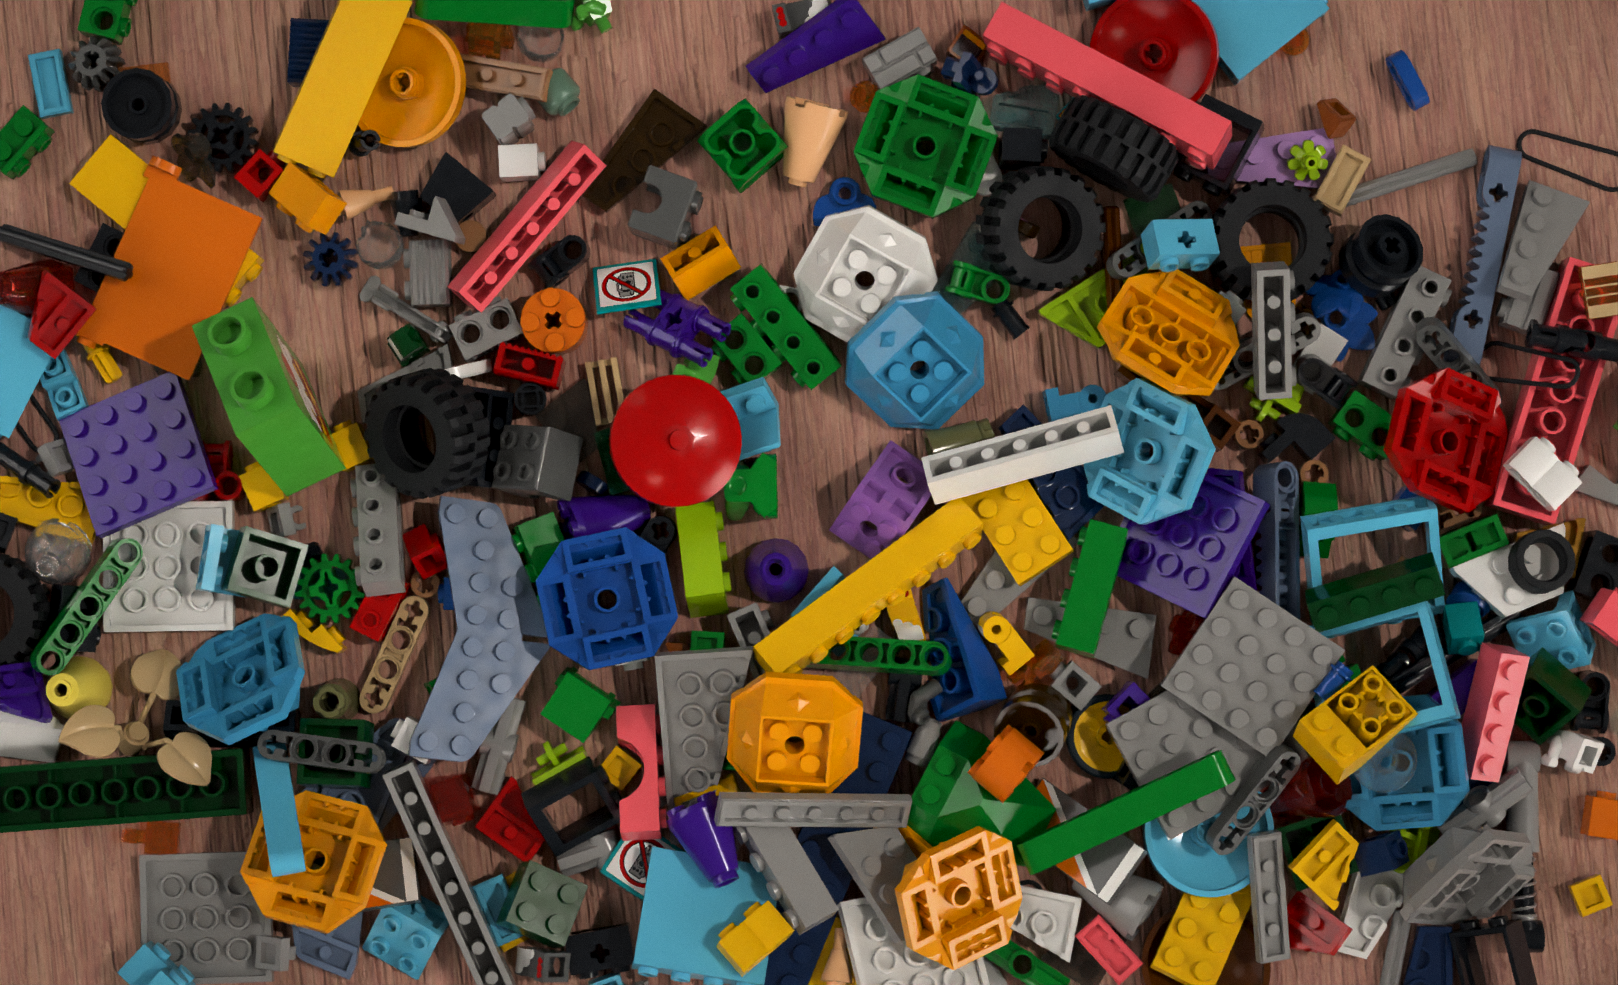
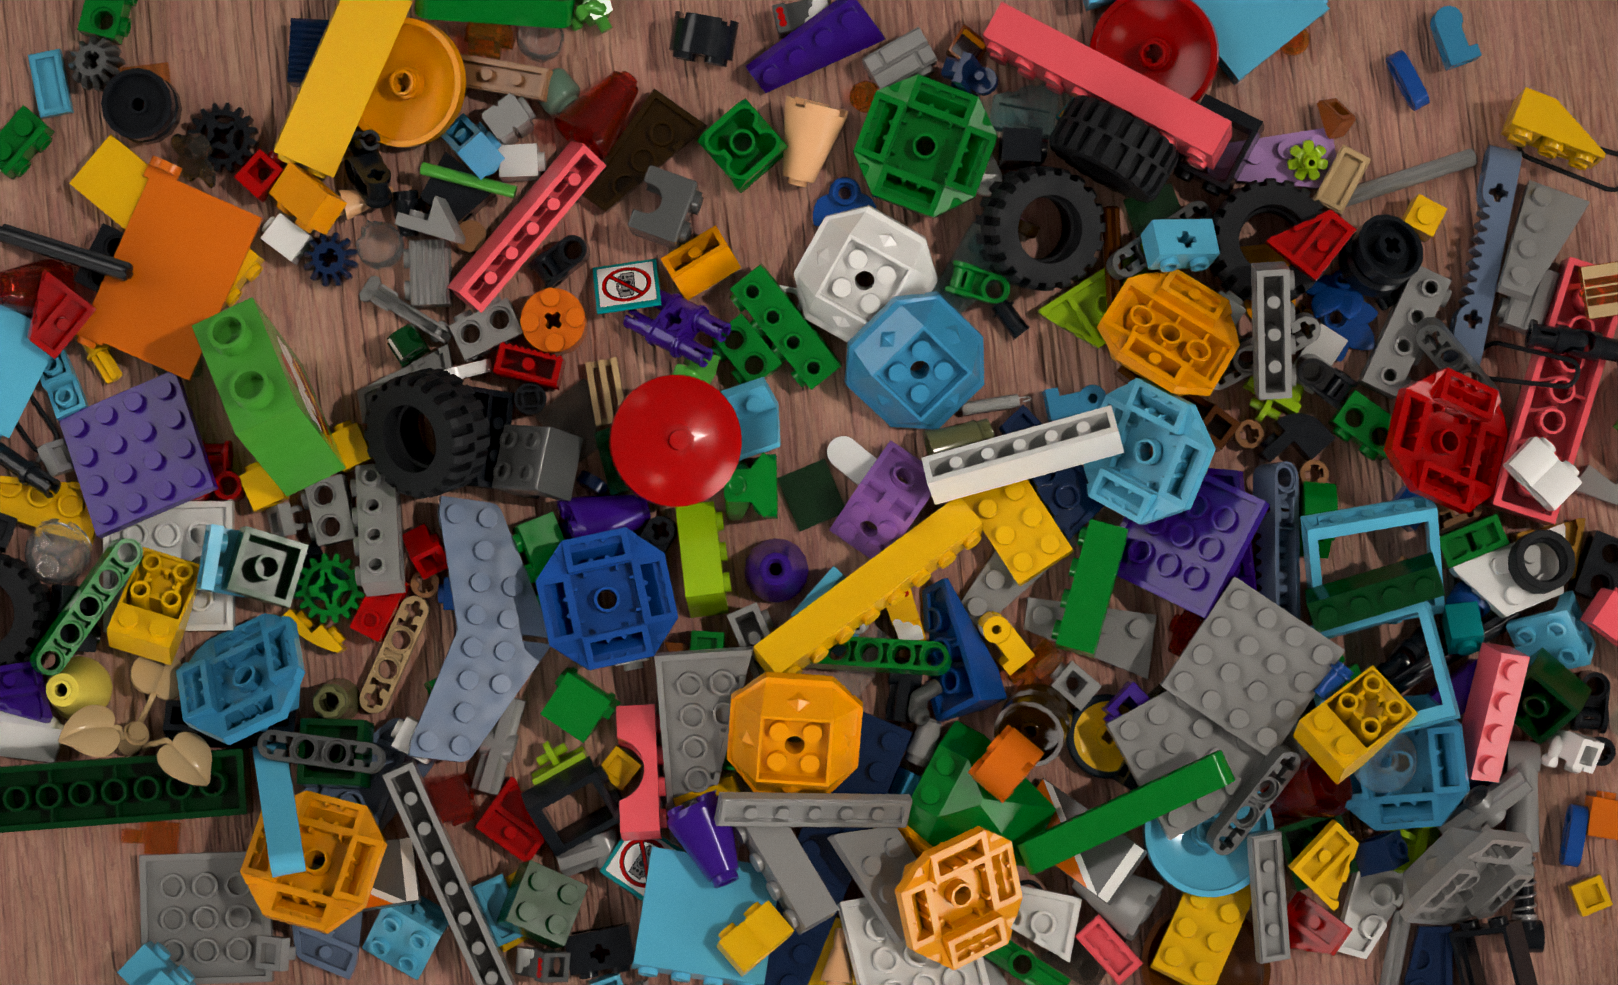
none -> yellow slope [107,547,200,665]
none -> white brick [260,213,315,265]
none -> light grey brick [301,474,359,547]
none -> black piece [344,149,393,209]
none -> bright green bar [420,162,517,199]
none -> dark azure brick [441,113,505,180]
none -> clear red cone [554,71,639,161]
none -> black brick [669,11,739,67]
none -> clear green piece [777,459,845,532]
none -> white tile [827,436,877,485]
none -> dark azure tile [887,766,921,797]
none -> white piece [957,394,1032,416]
none -> red wing [1265,209,1357,282]
none -> yellow brick [1401,194,1447,242]
none -> dark azure leg [1430,5,1482,71]
none -> yellow slope [1500,87,1606,170]
none -> blue beam [1559,804,1589,867]

